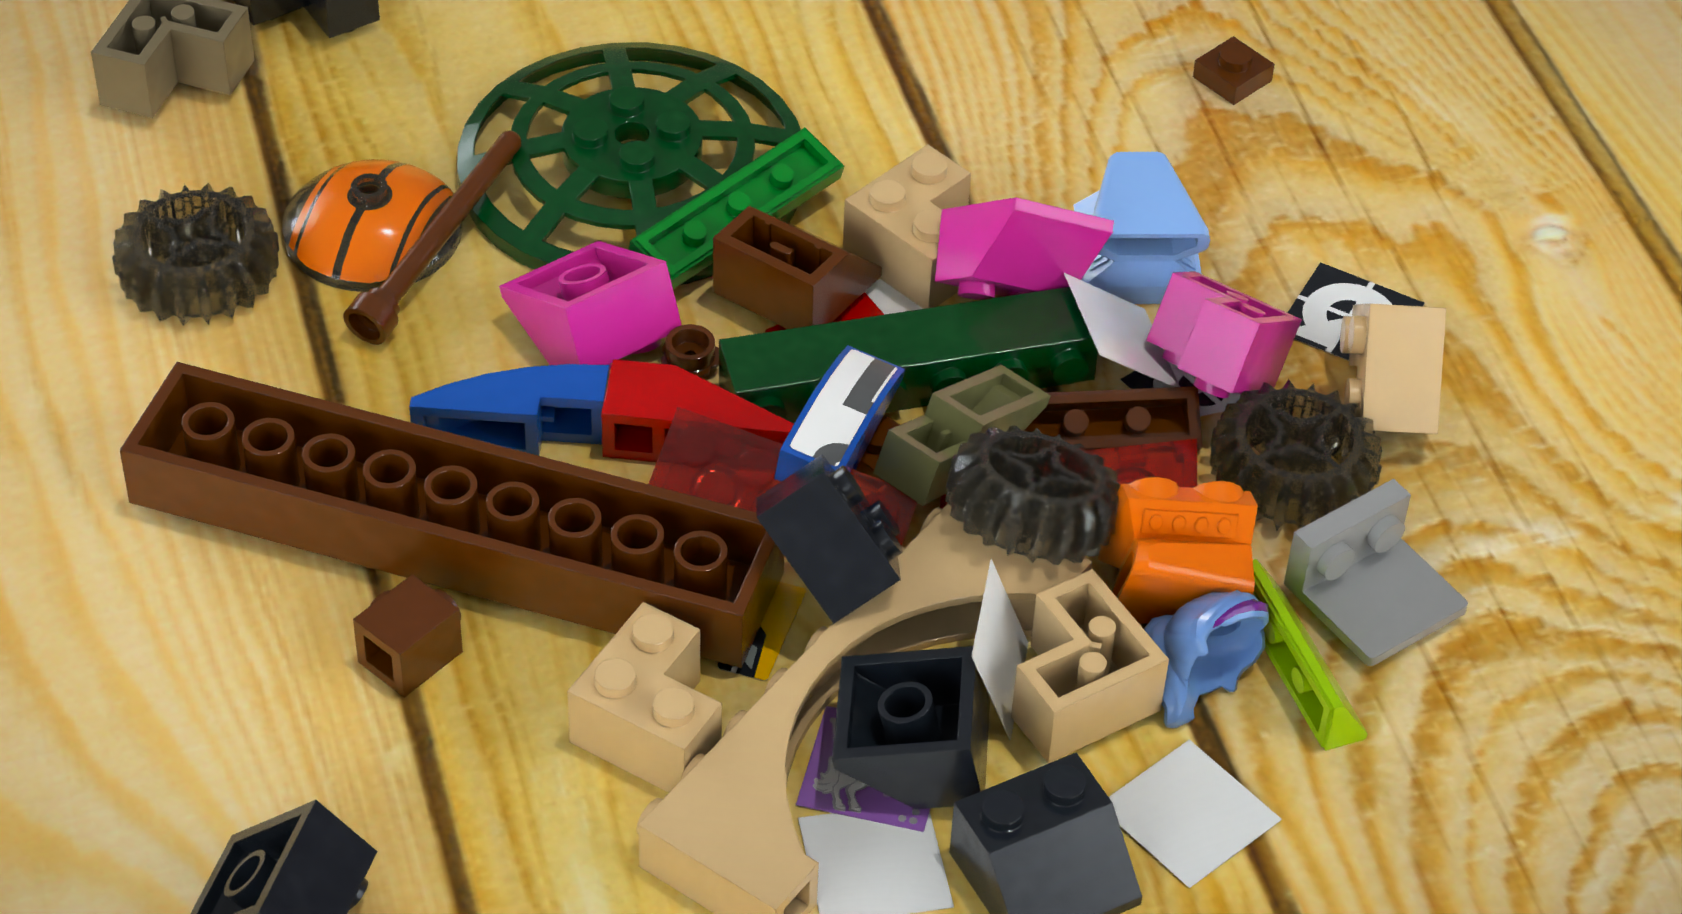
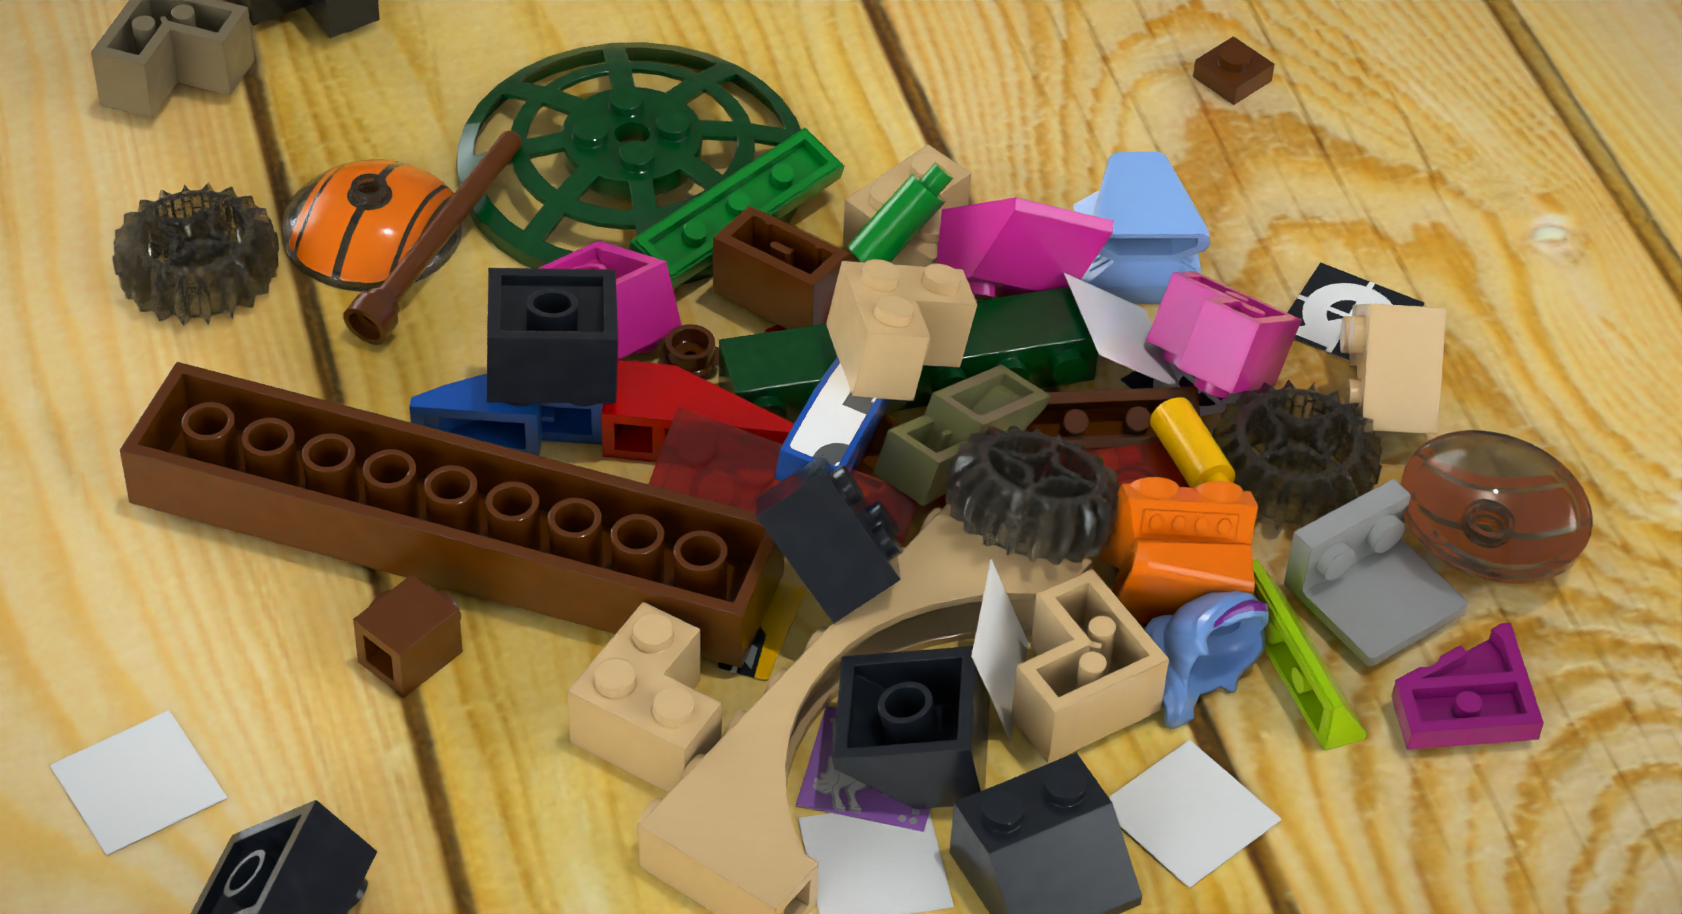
none -> white sticker [50,710,228,856]
none -> black slope [487,268,618,407]
none -> tan brick [826,259,977,401]
none -> green cylinder [847,162,954,263]
none -> yellow cylinder [1150,397,1235,488]
none -> magenta wing [1391,623,1544,750]
none -> clear smoke dish [1400,430,1593,584]

